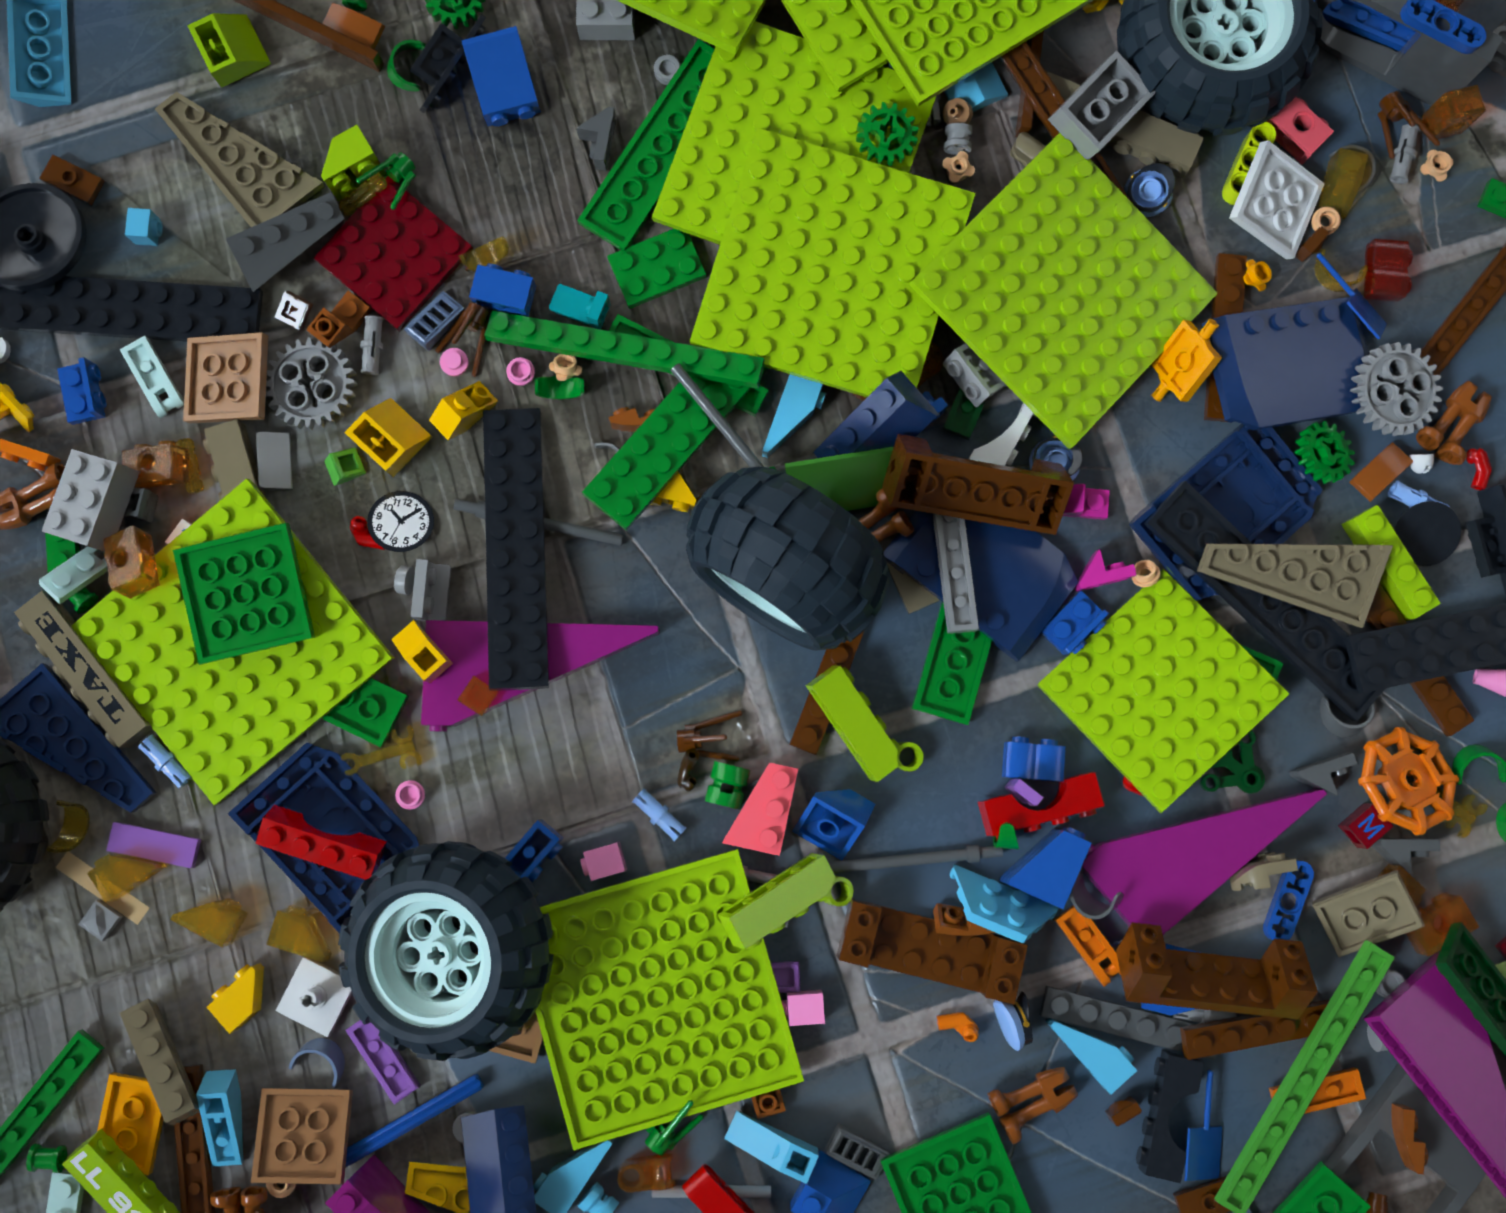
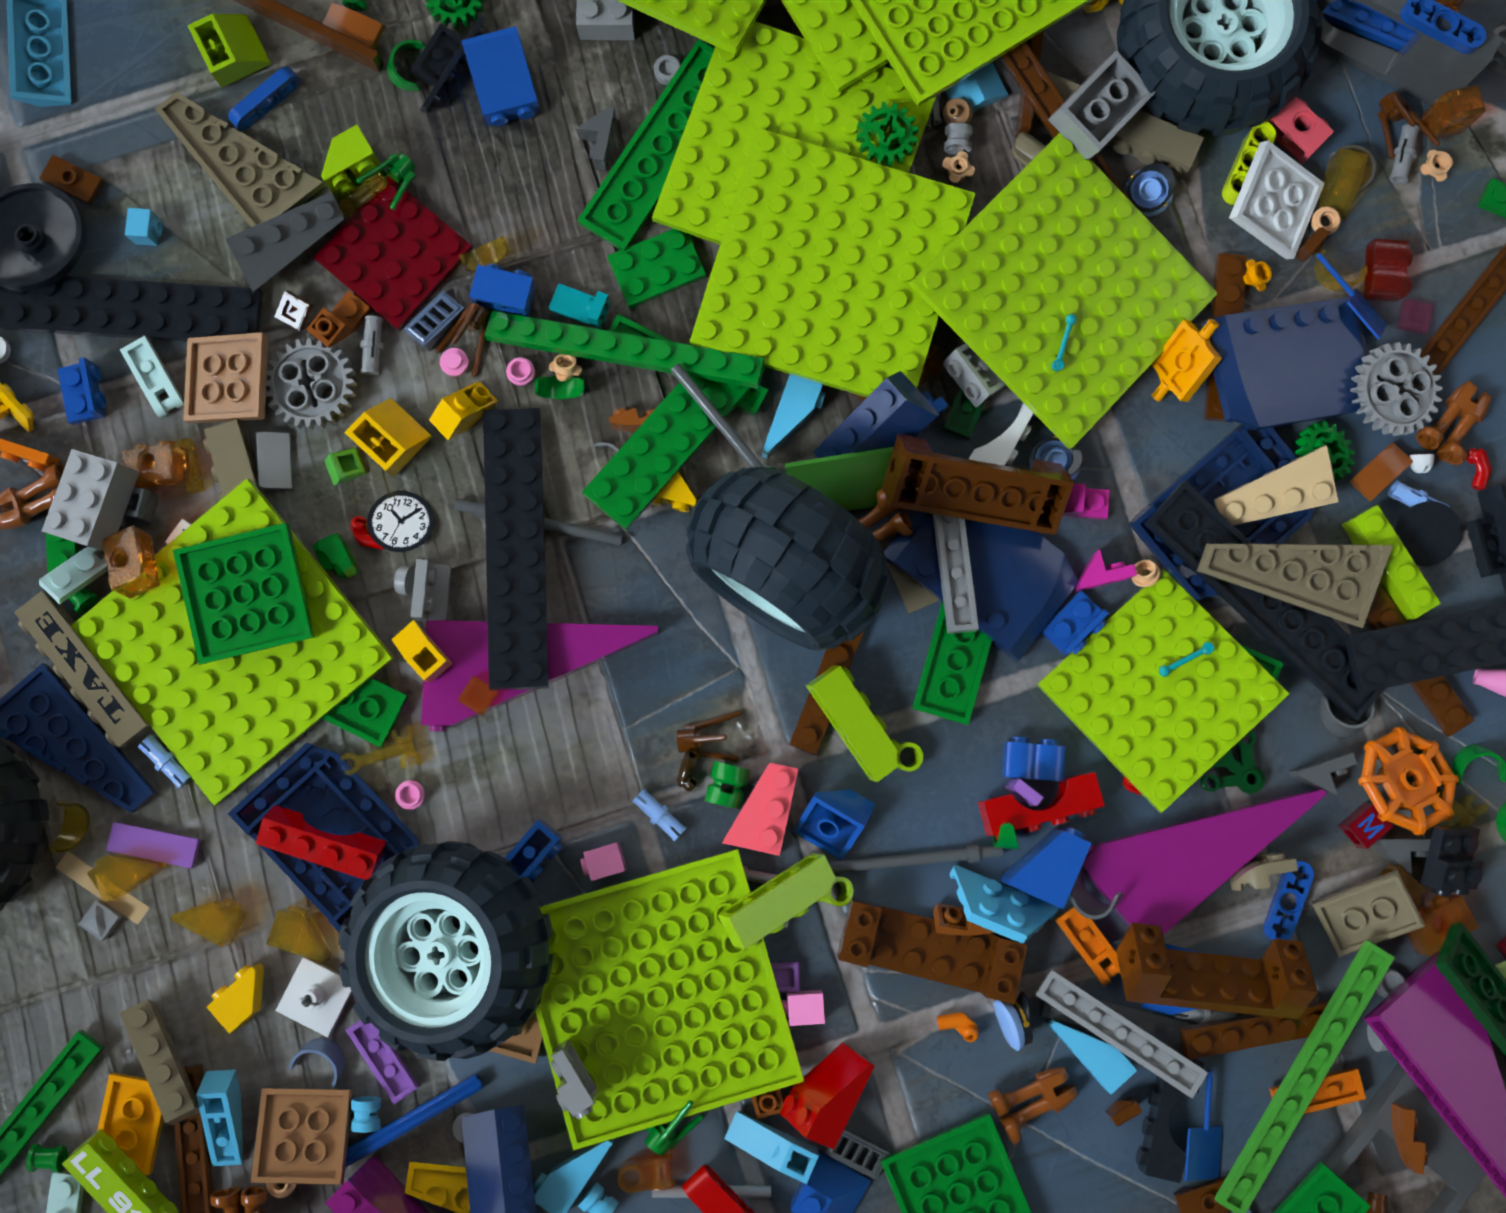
none -> blue beam [228,66,300,131]
none -> green rock [312,533,359,579]
none -> medium azure wheel [350,1096,382,1133]
none -> light grey plate [551,1039,599,1119]
none -> red slope [780,1042,875,1149]
none -> light grey plate [1035,969,1208,1099]
none -> teal hinge [1051,314,1077,372]
none -> teal hinge [1159,642,1214,677]
none -> tan wing [1214,445,1339,525]
none -> clear pink tile [1397,299,1433,334]
none -> black plate [1421,826,1484,897]

